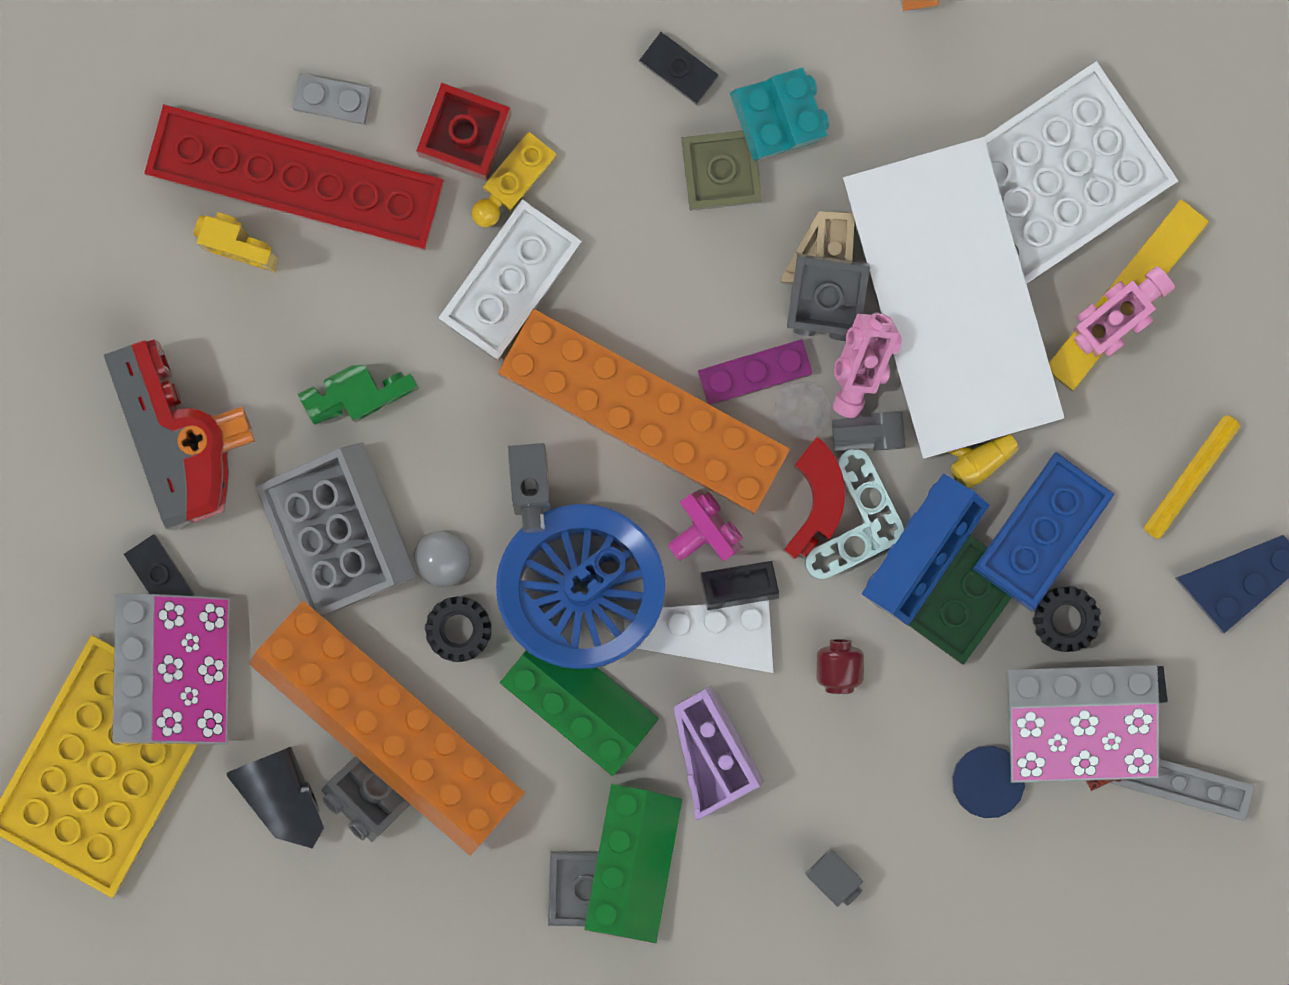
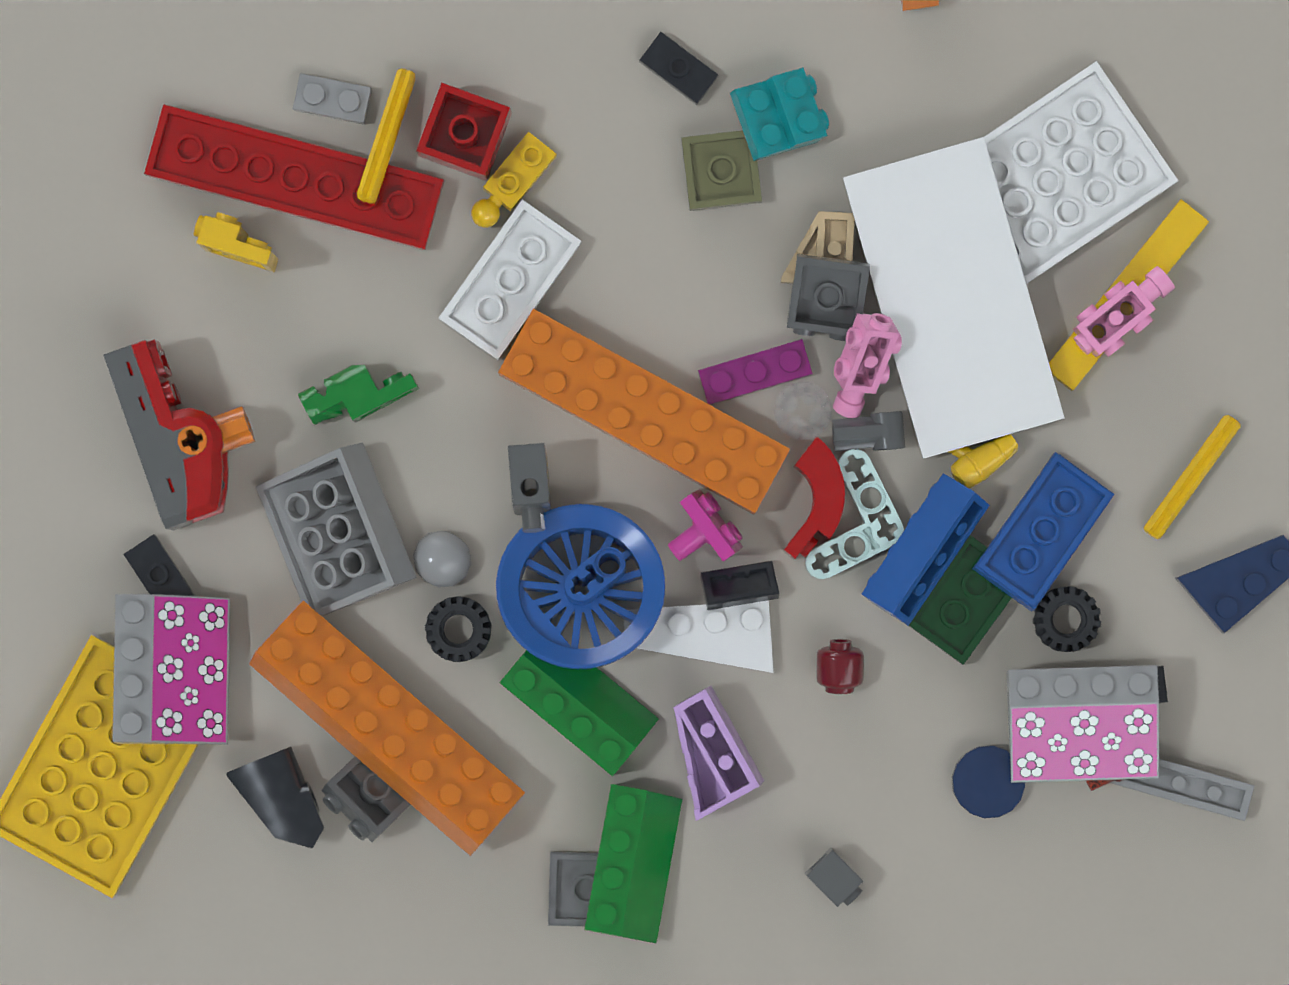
none -> yellow axle [357,68,416,204]

